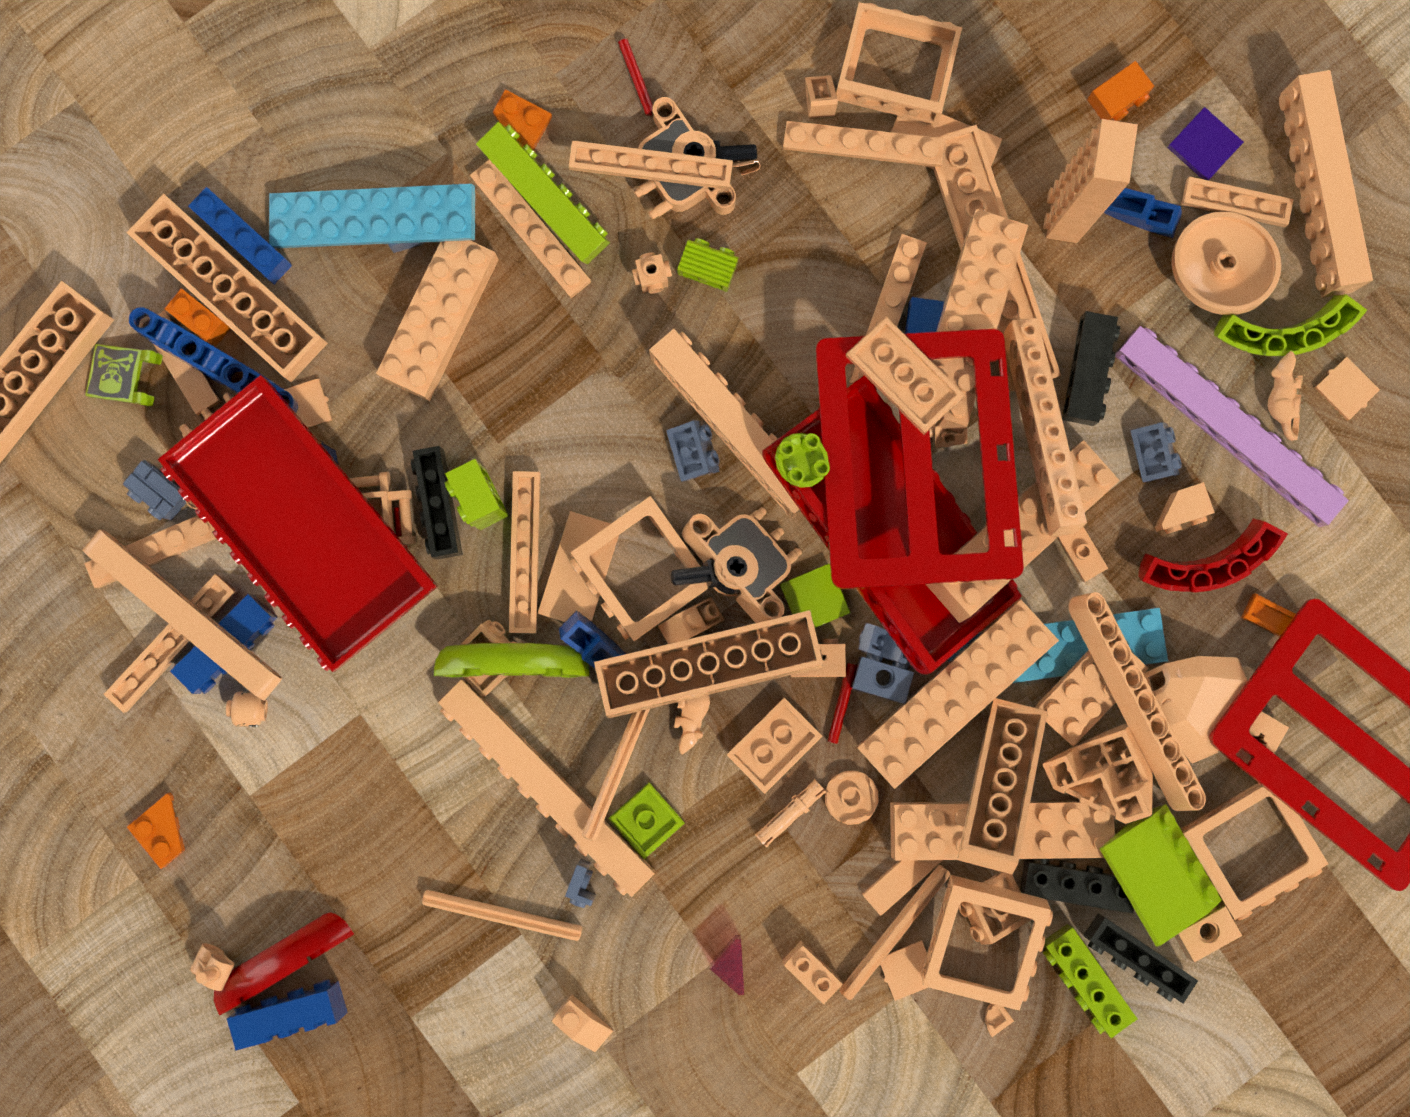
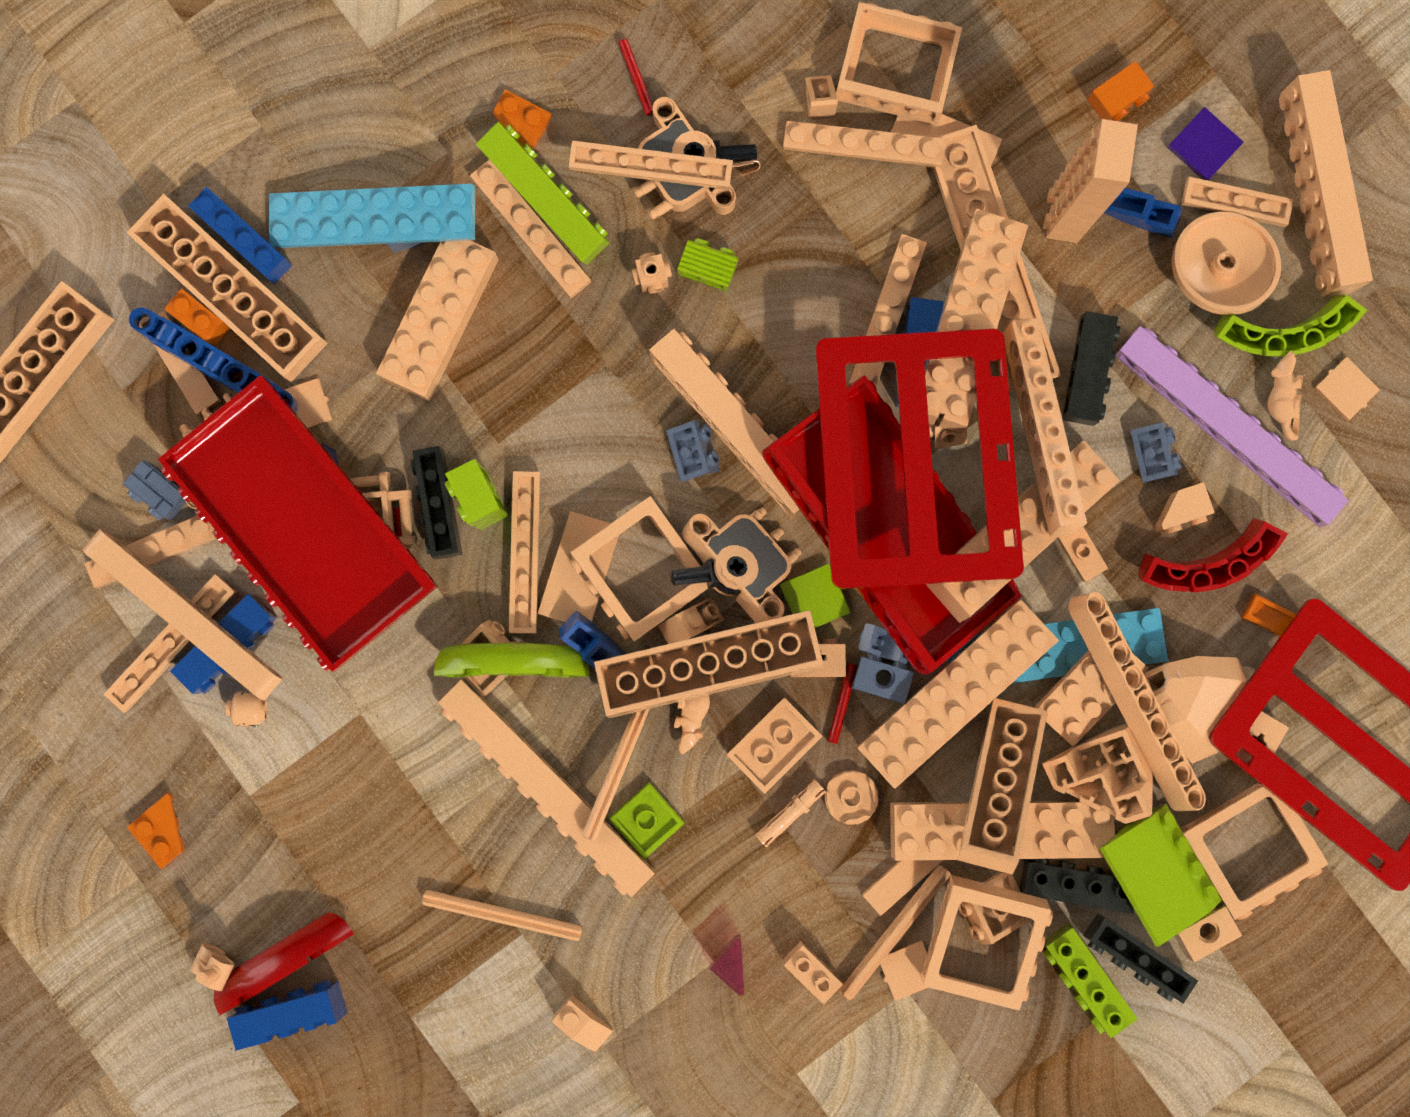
flag [85,344,163,407] -> none
sand blue bracket [565,859,596,908] -> none
lime dish [775,433,830,488] -> none
light nougat tile [846,317,965,435] -> none
light nougat tile [985,1003,1014,1037] -> none

